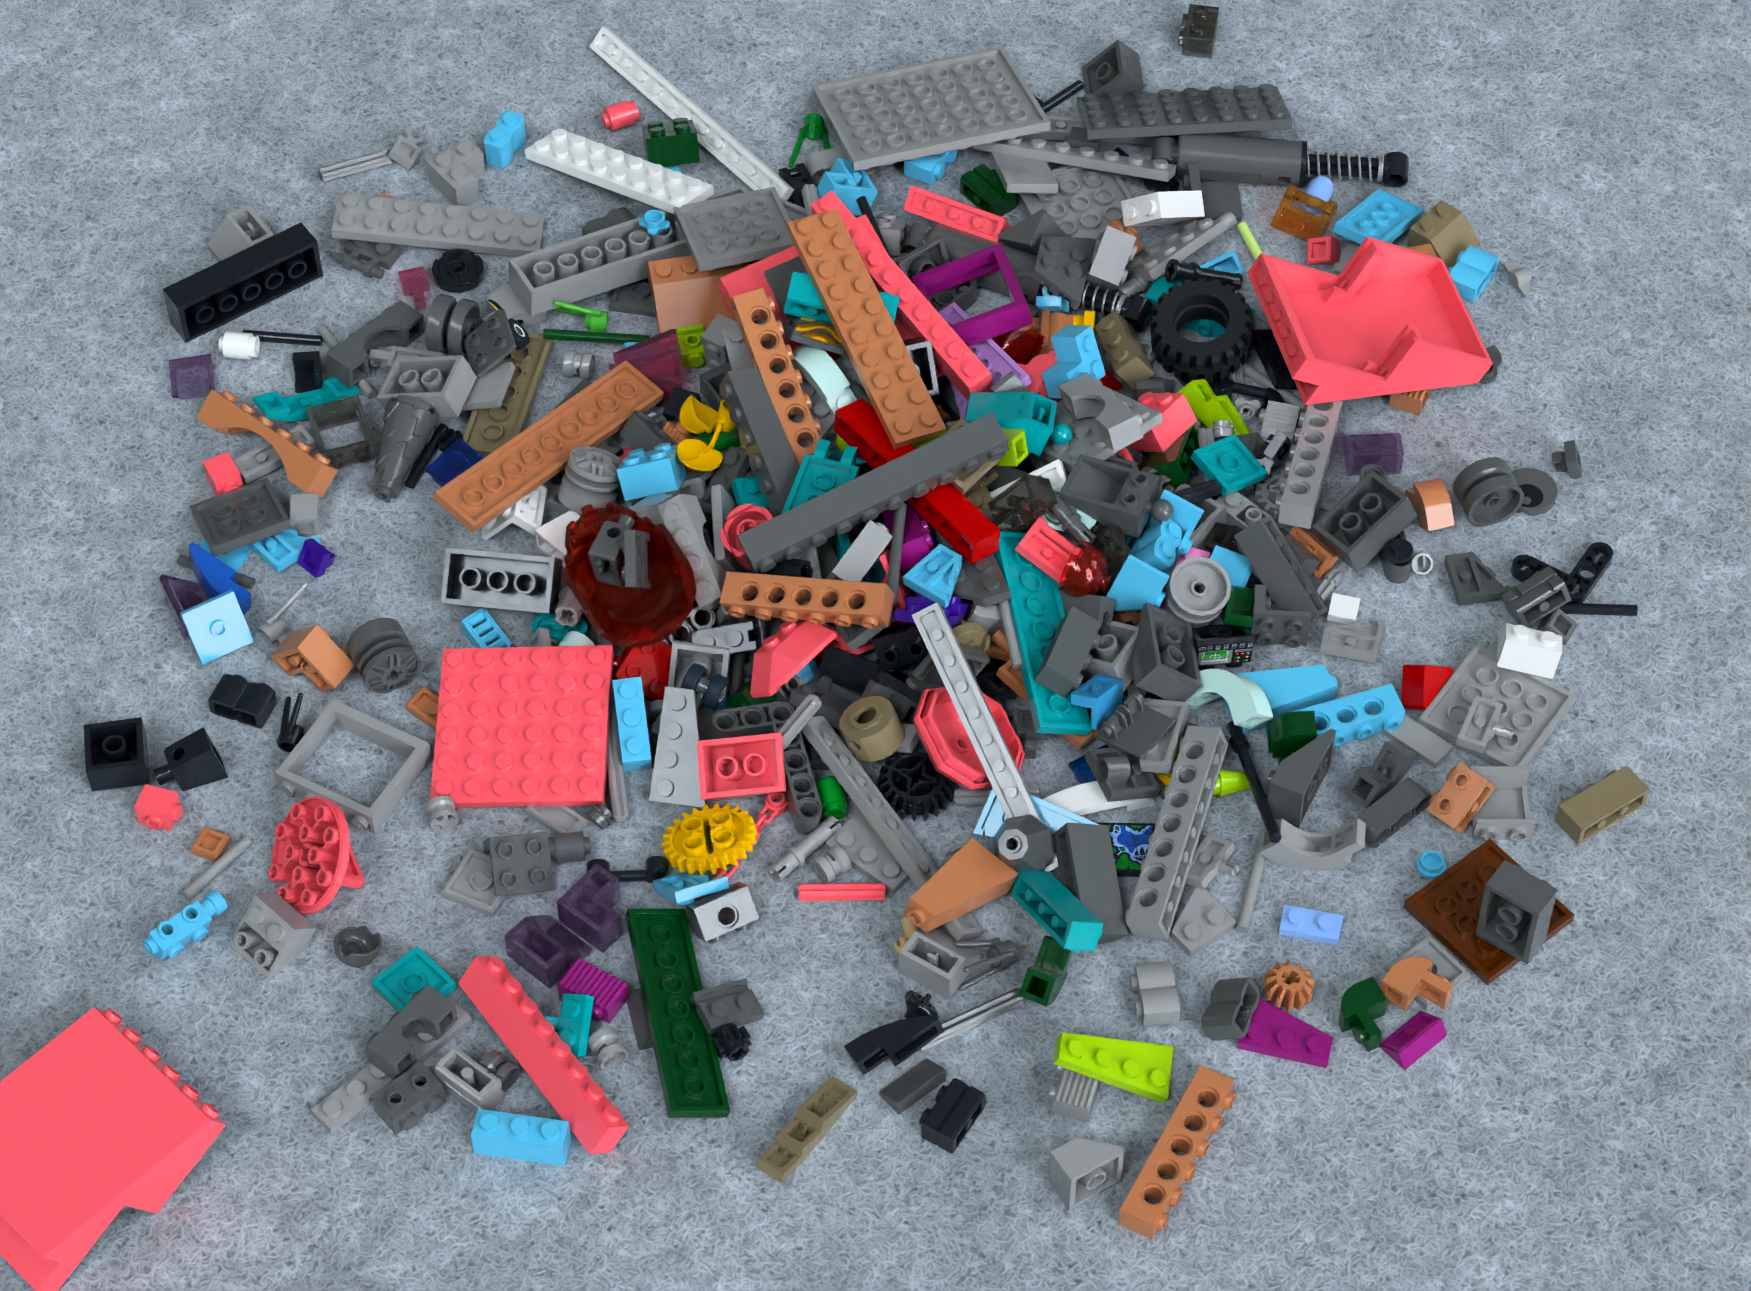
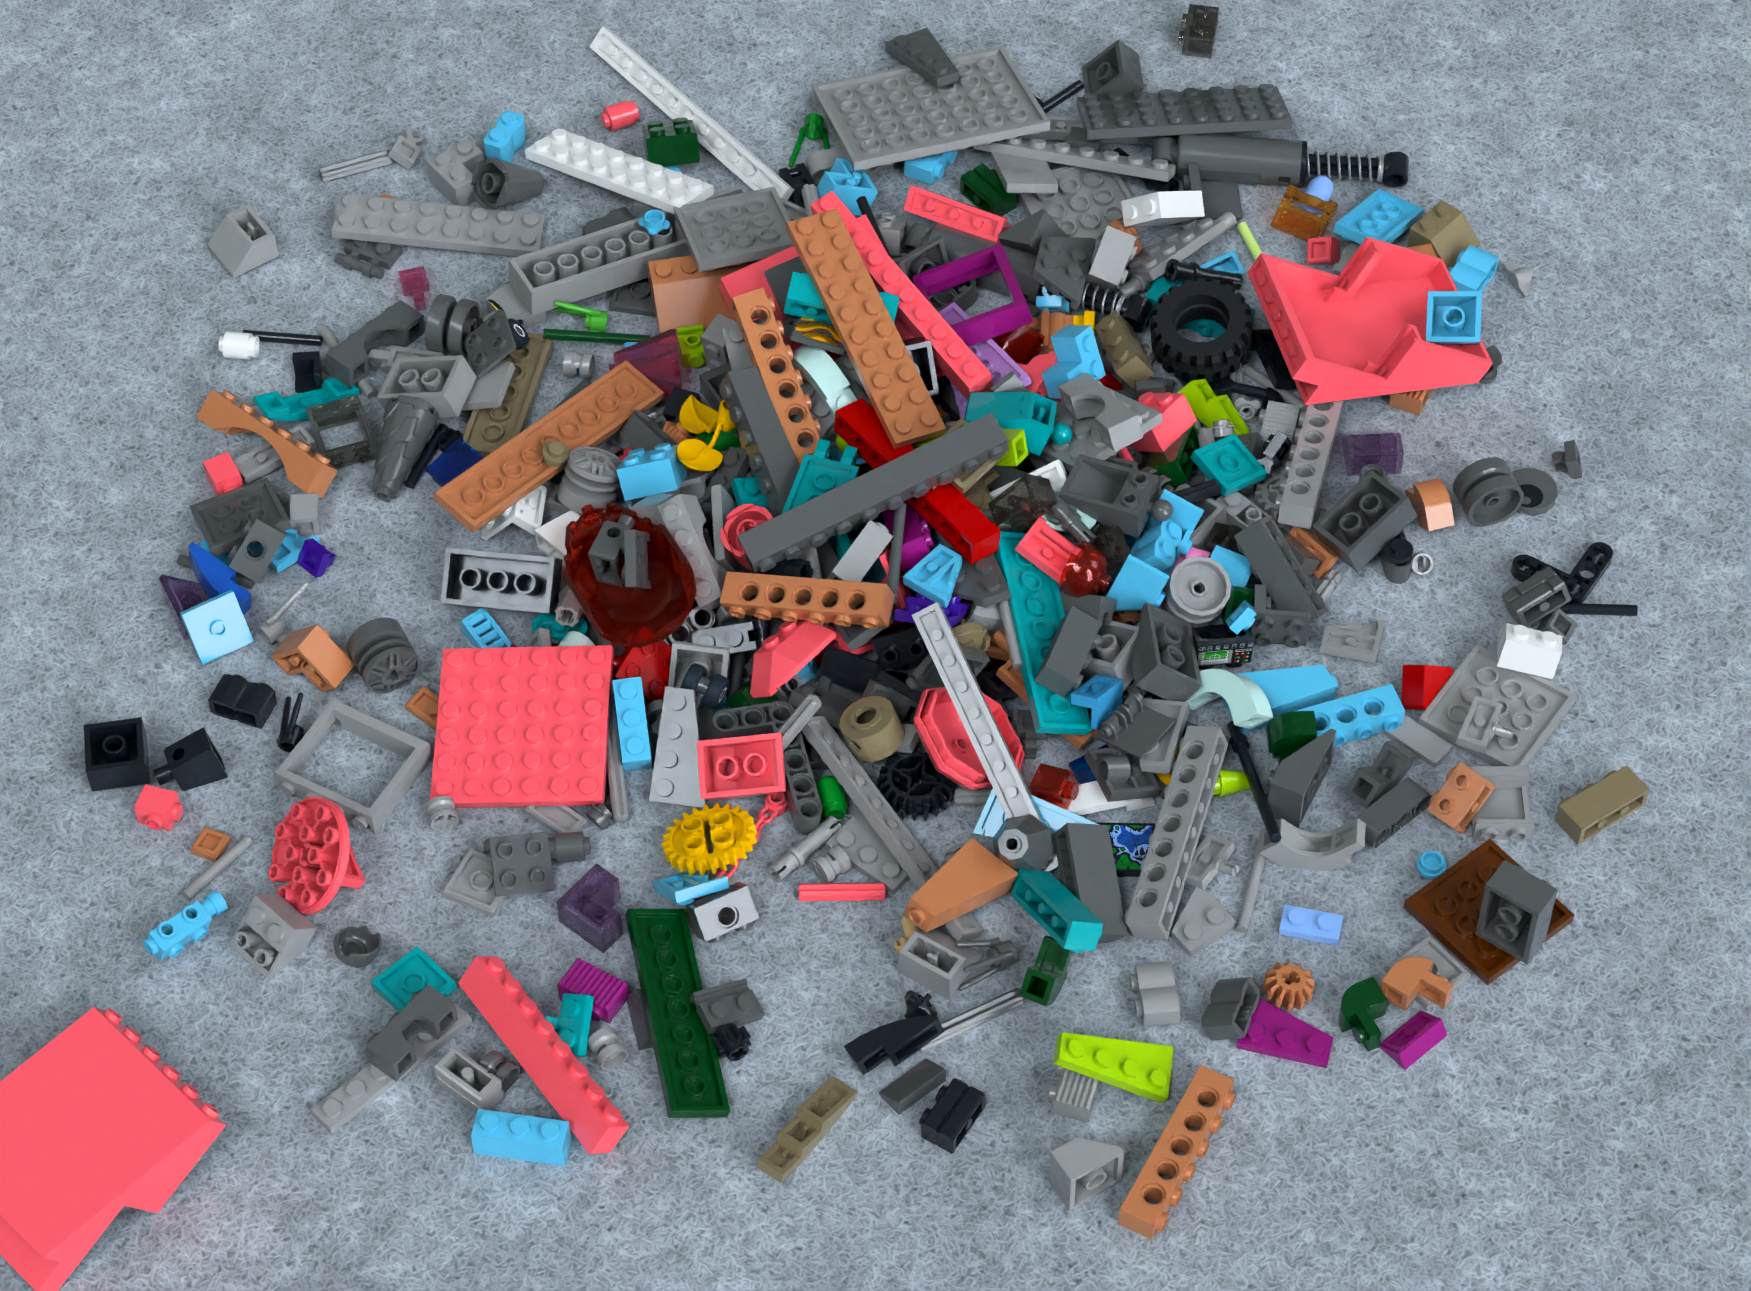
black brick [163,222,323,343] -> none
clear purple piece [169,354,215,400] -> none
dark grey brick [371,1061,446,1135] -> none
black plate [432,249,485,293] -> none
clear purple slope [504,915,592,989] -> none
black bar [586,856,669,885] -> none
white tile [1327,593,1361,624] -> none
dark grey wing [1444,552,1510,606] -> none
none -> dark grey brick [227,516,287,583]
none -> dark grey cone [472,157,544,209]
none -> dark tan plate [542,441,570,467]
none -> dark grey wing [885,28,959,88]
none -> clear red brick [1029,763,1079,810]
none -> medium azure plate [1226,600,1256,635]
none -> medium azure slope [1426,291,1482,344]

